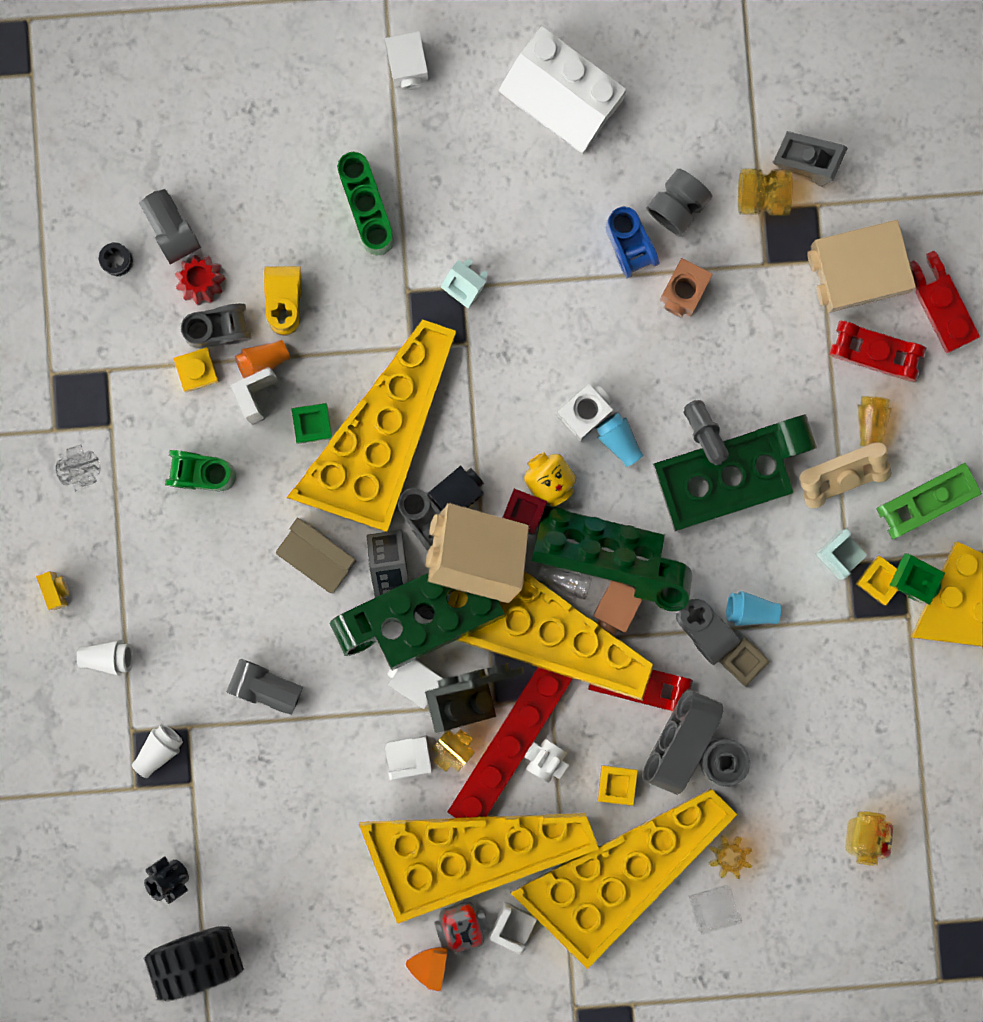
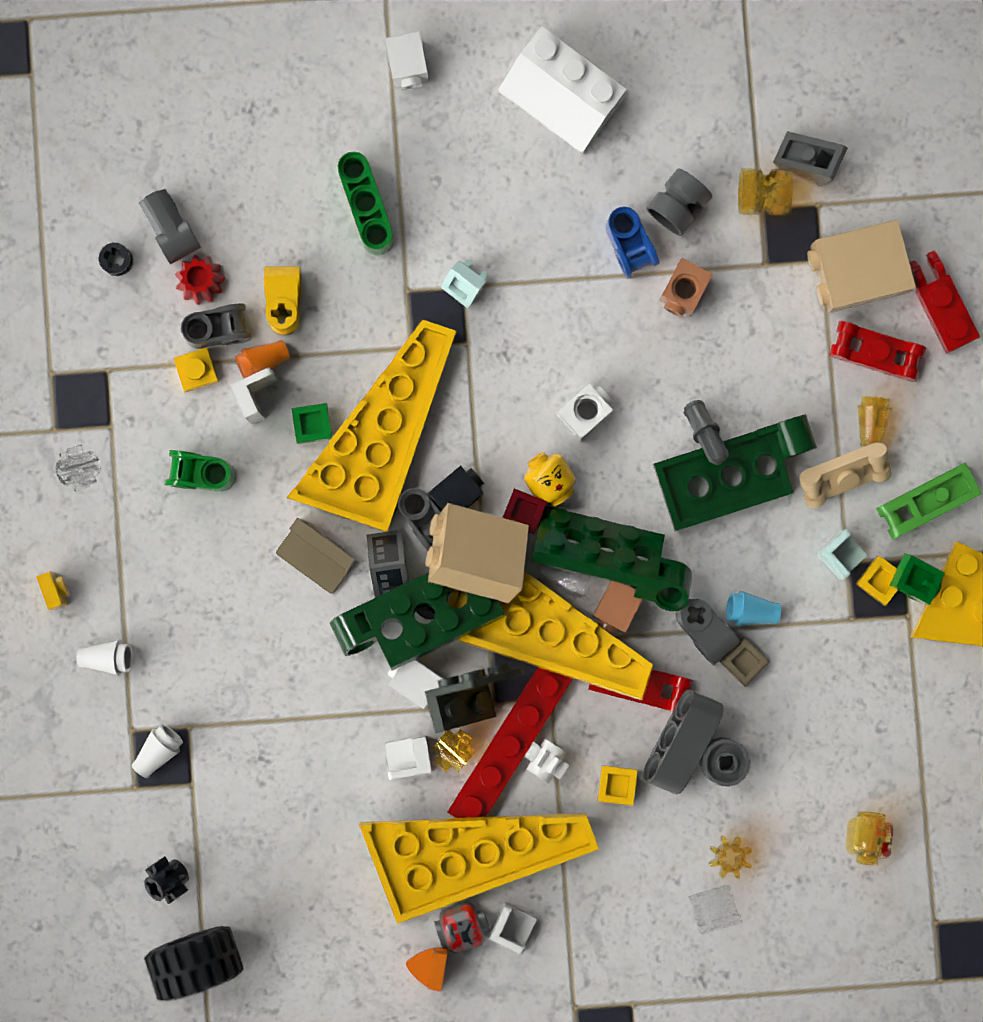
dark grey piece [226,659,303,715] -> none
yellow wing [510,788,738,969] -> none
medium azure cone [595,412,644,467] -> none

